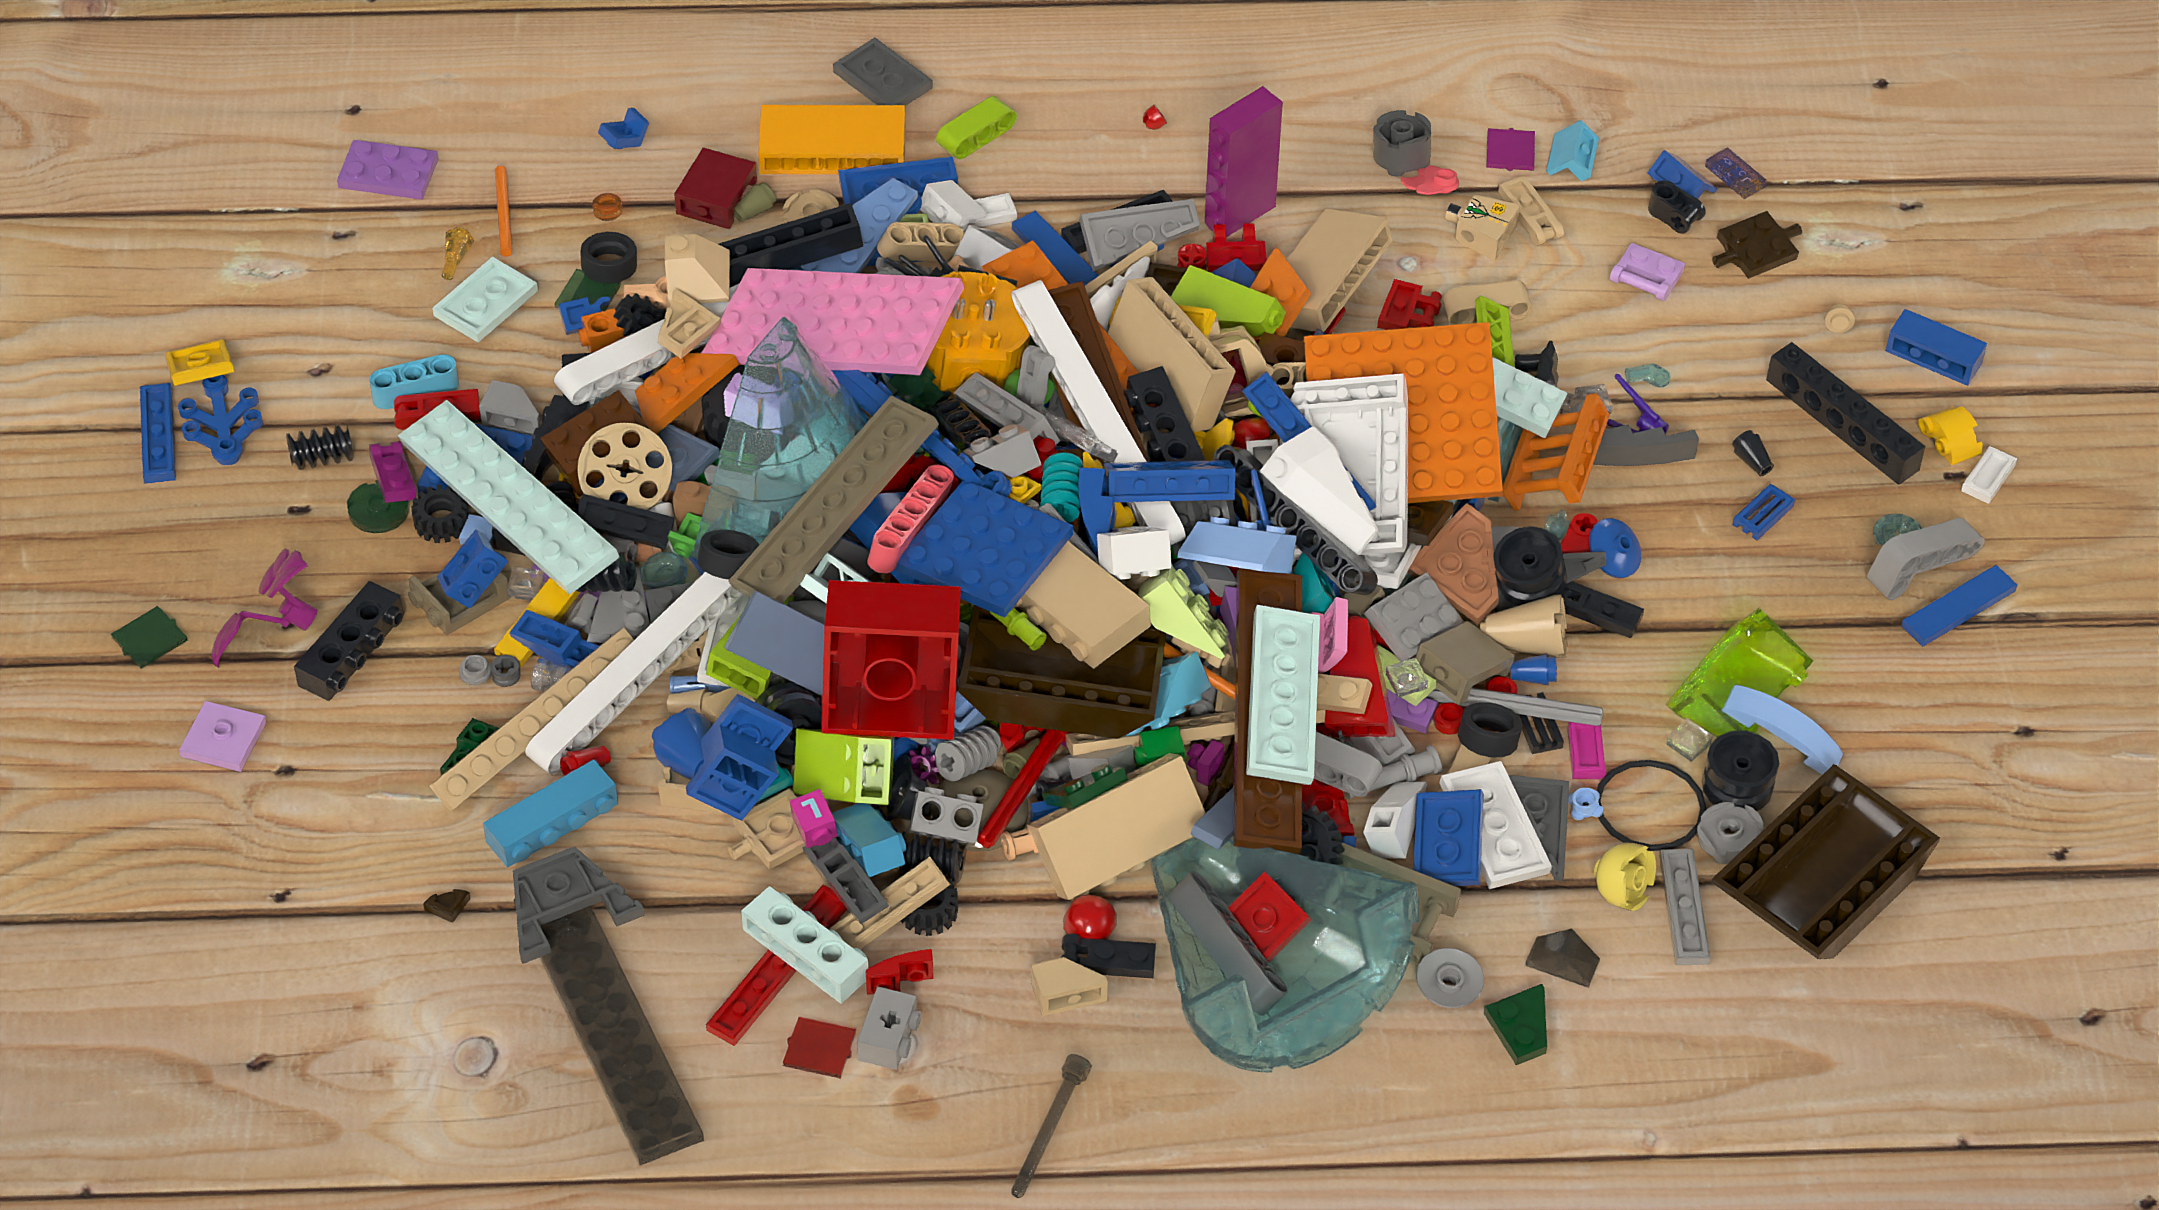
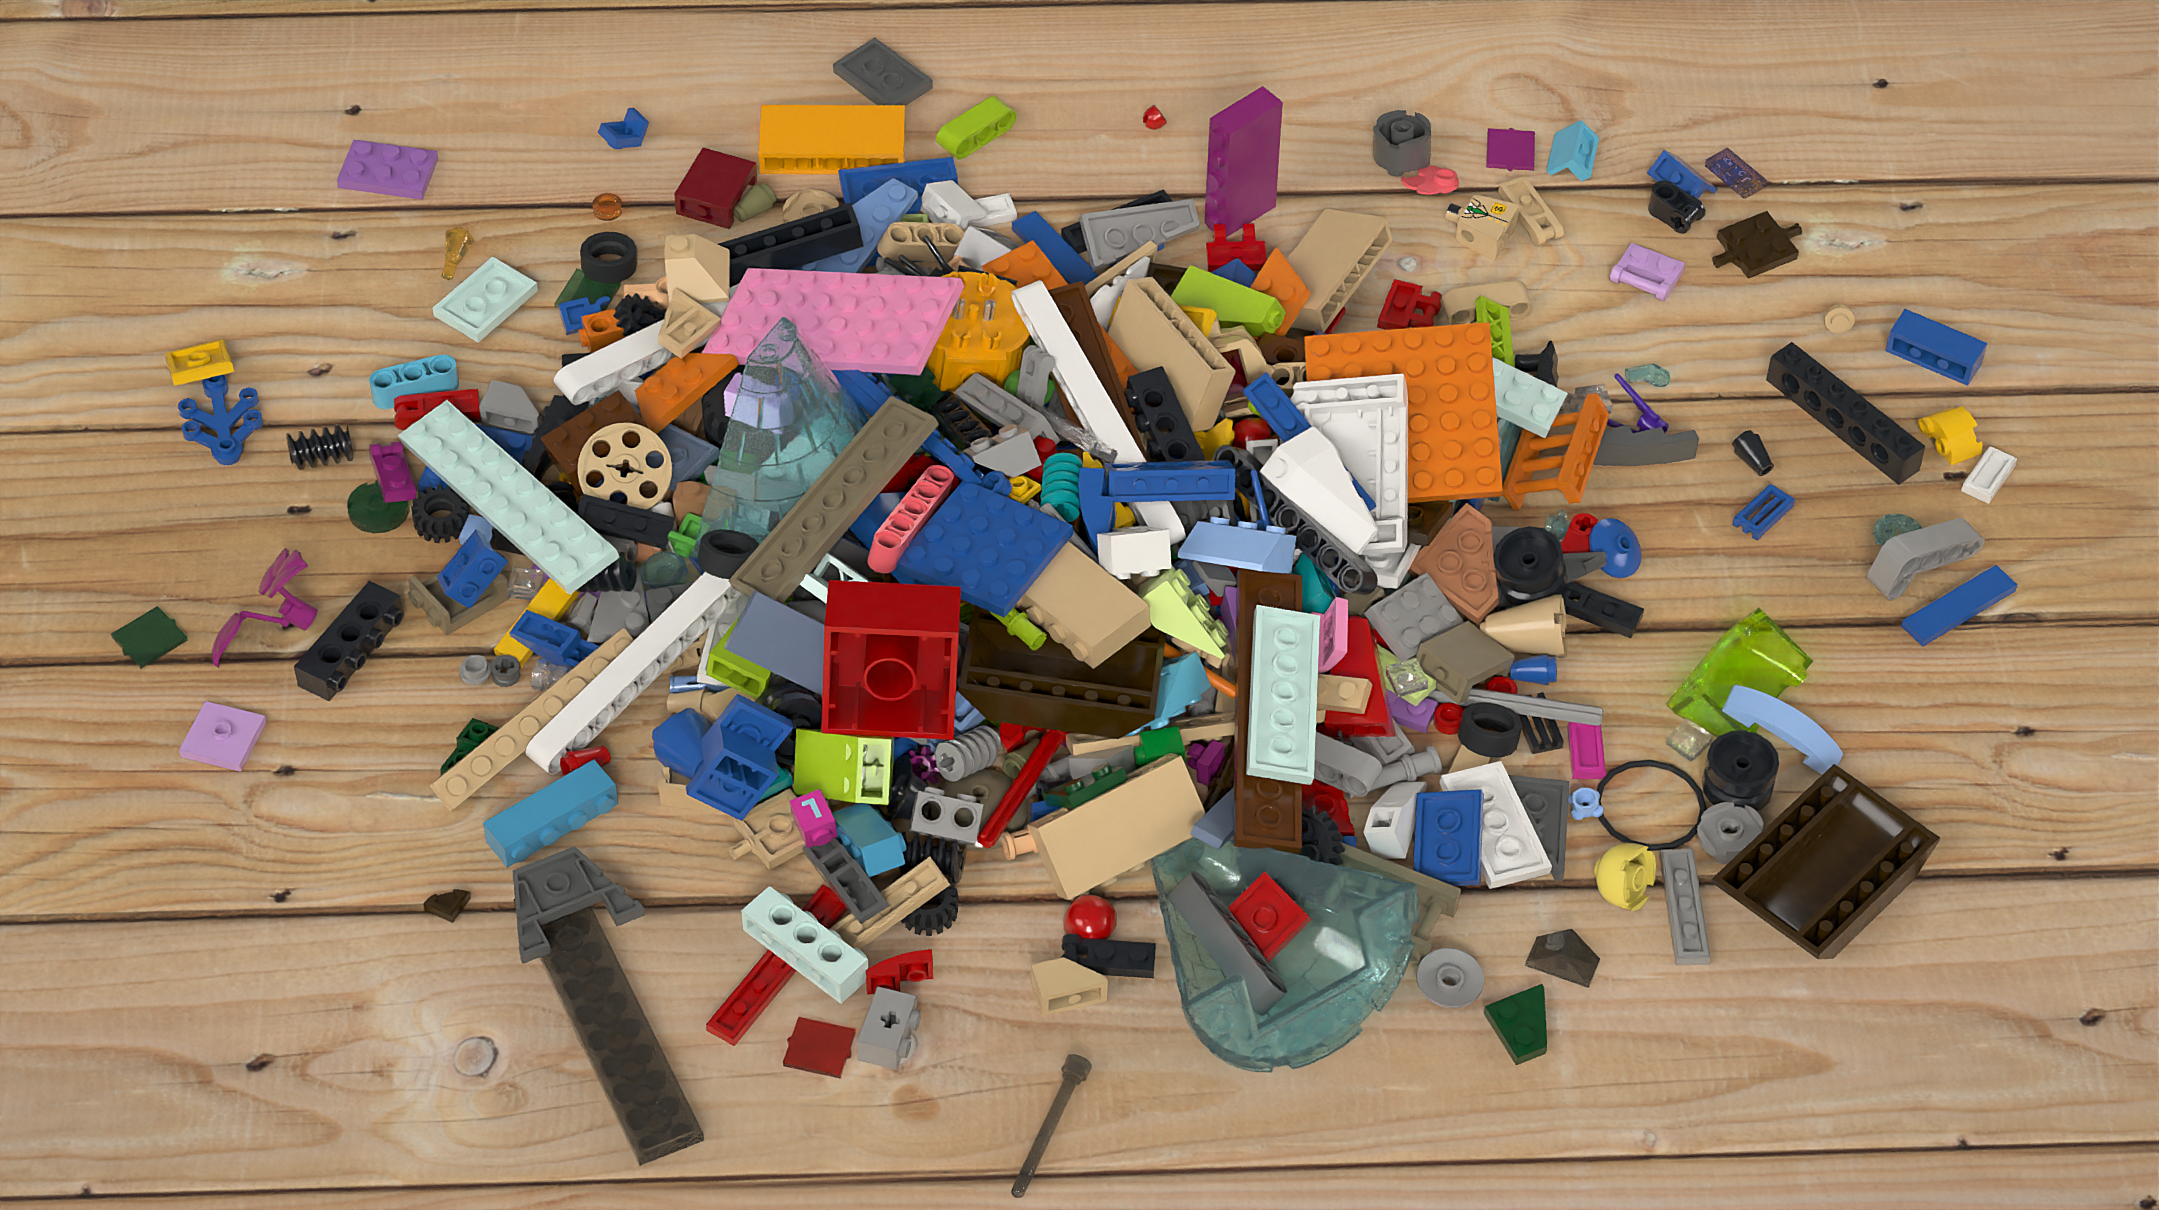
blue tile [140,383,176,484] -> none
orange bar [495,166,512,257] -> none
red wheel [1177,243,1207,271] -> none

